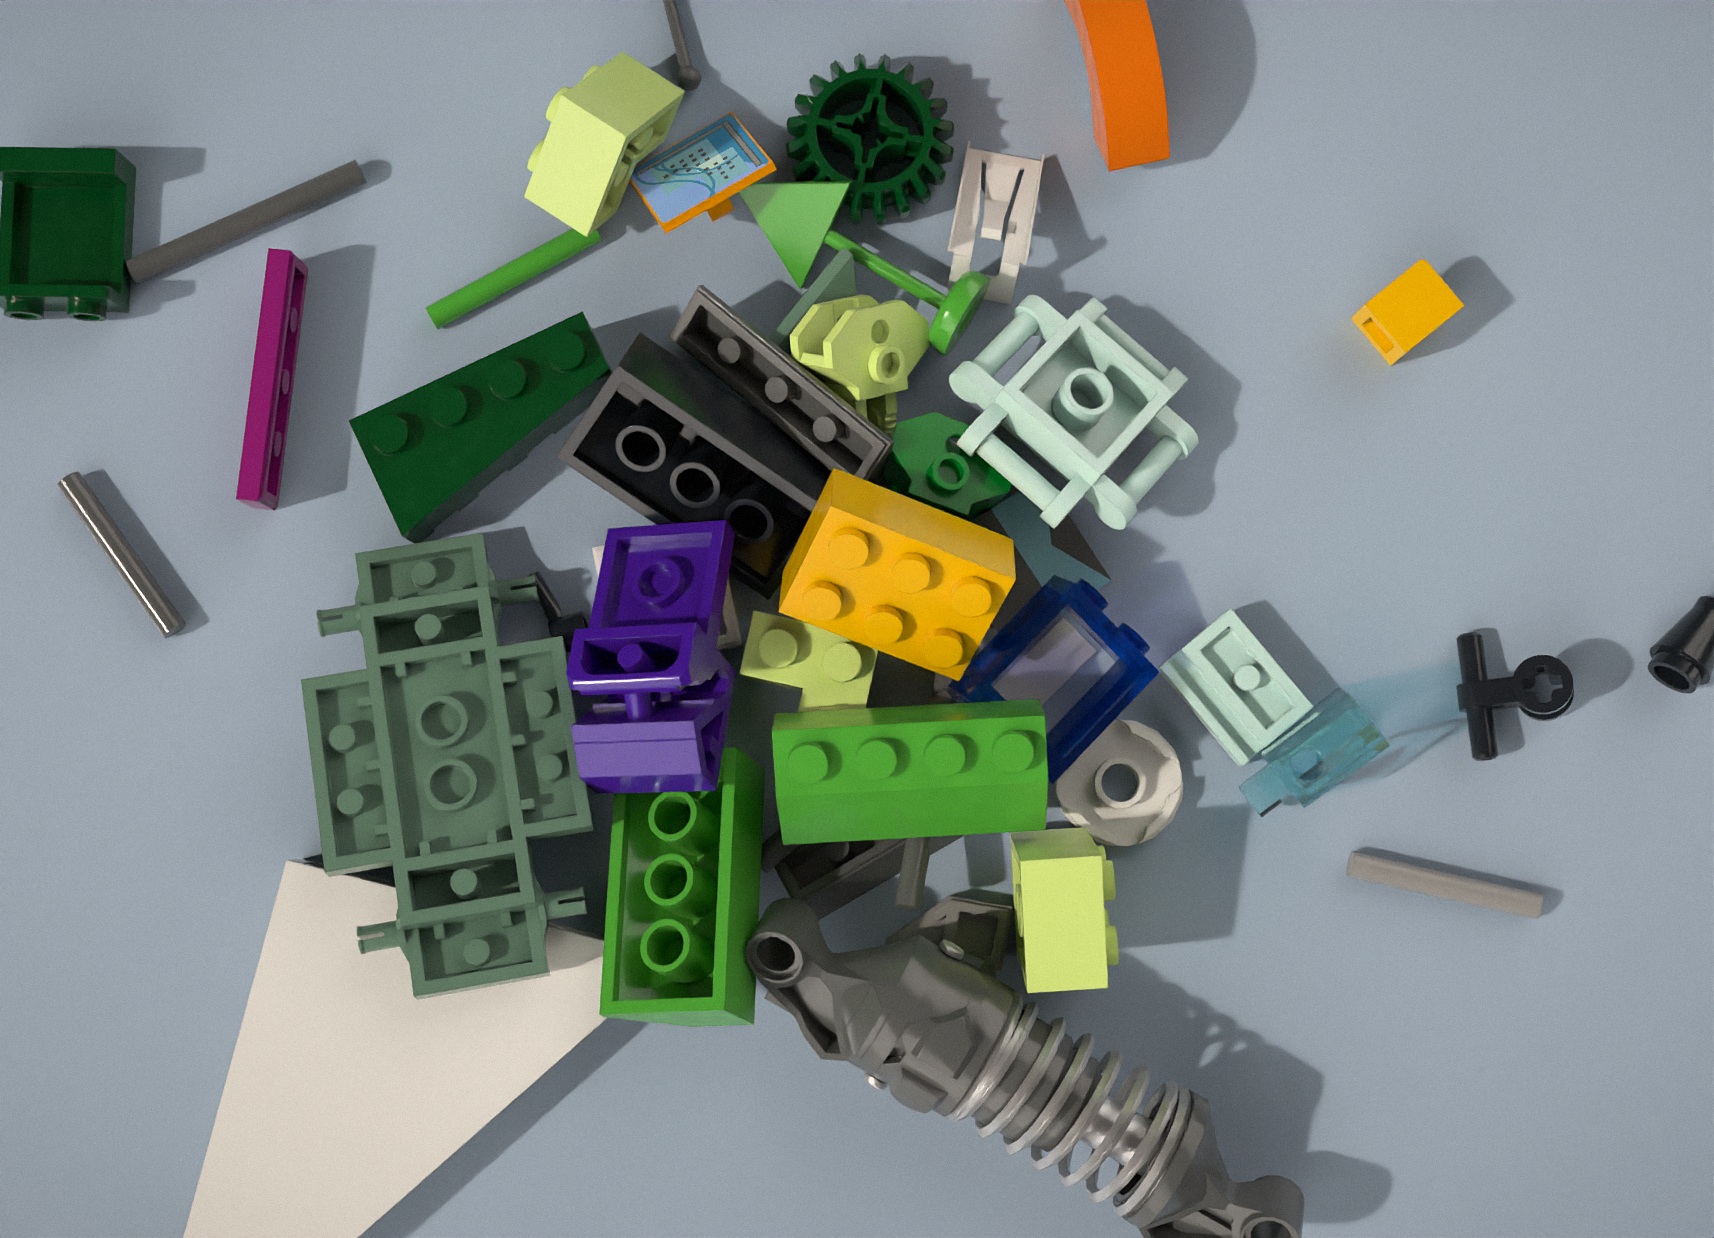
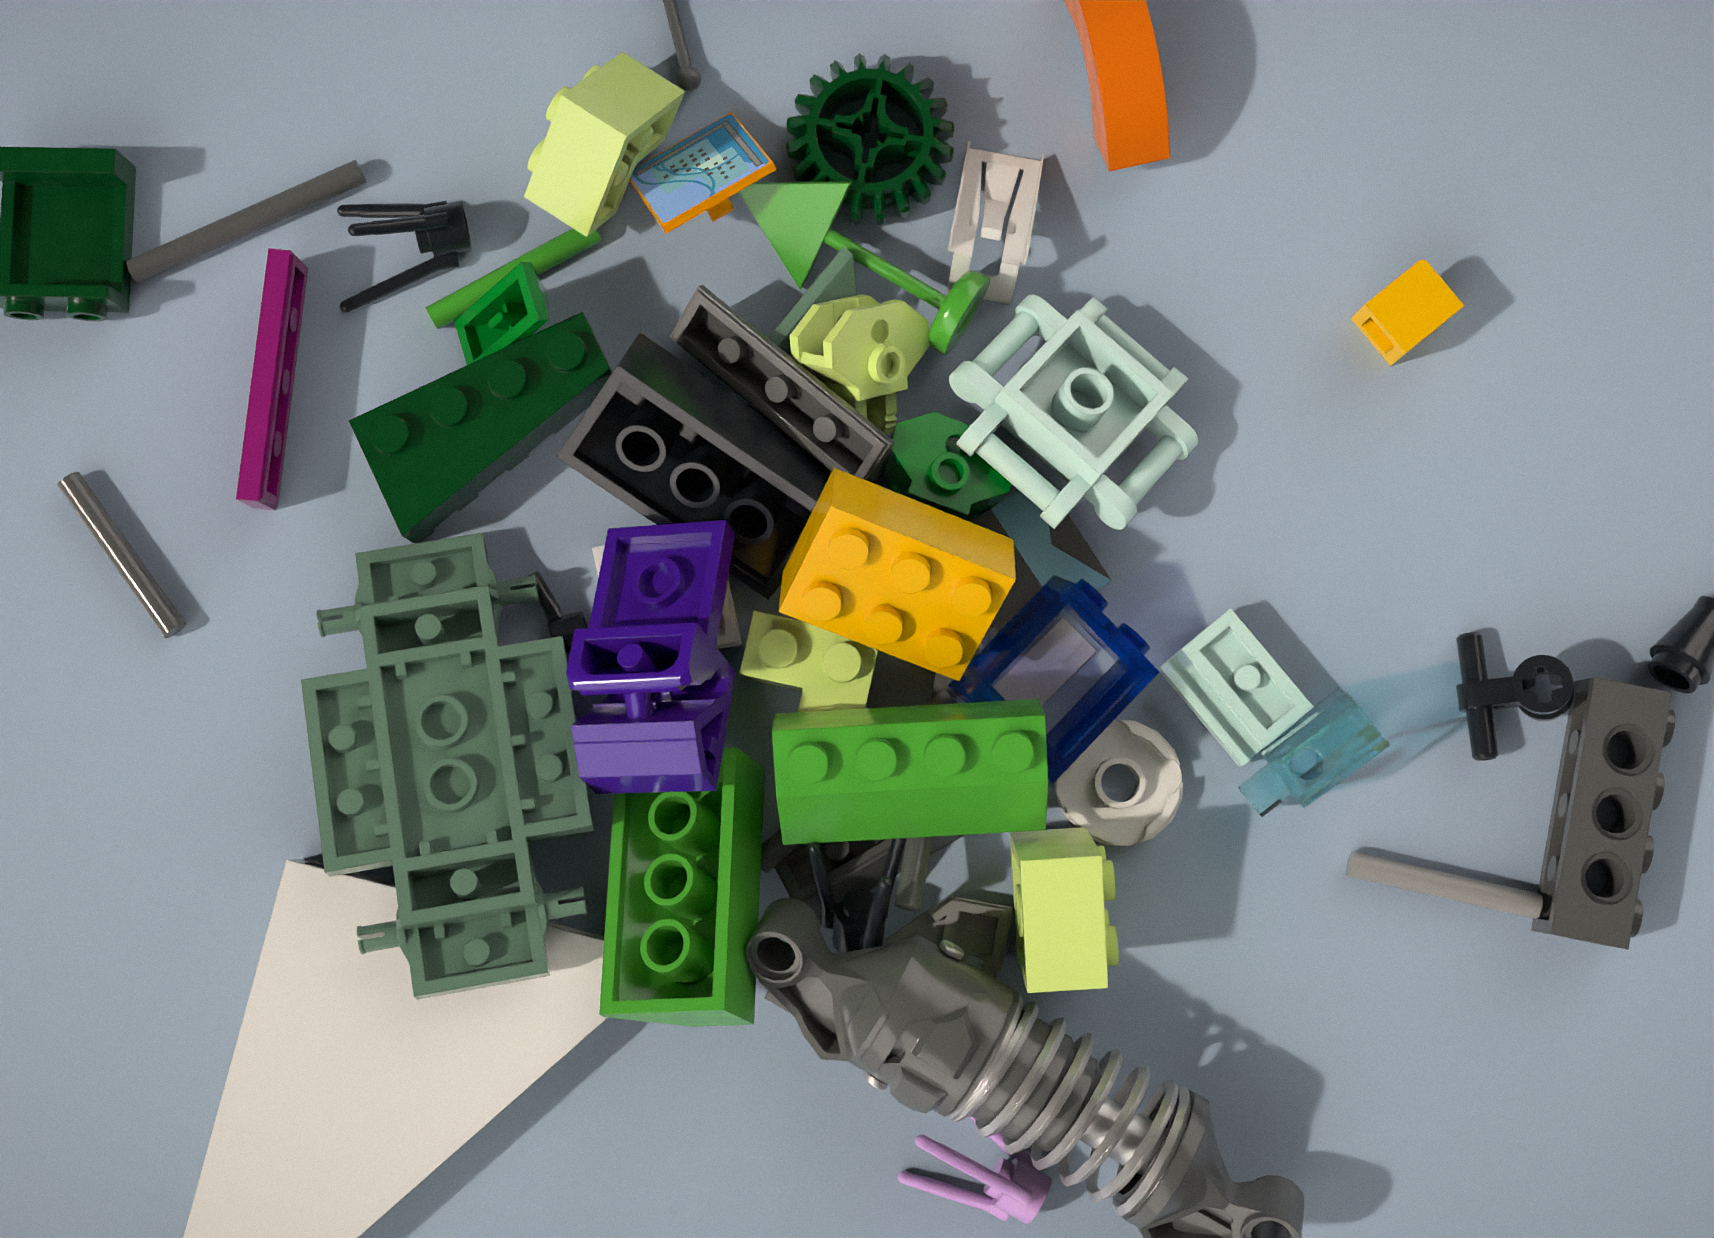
none -> black plant [337,200,472,312]
none -> green slope [454,262,549,365]
none -> black plant [808,838,906,953]
none -> lavender plant [898,1116,1052,1224]
none -> dark grey brick [1531,677,1675,950]

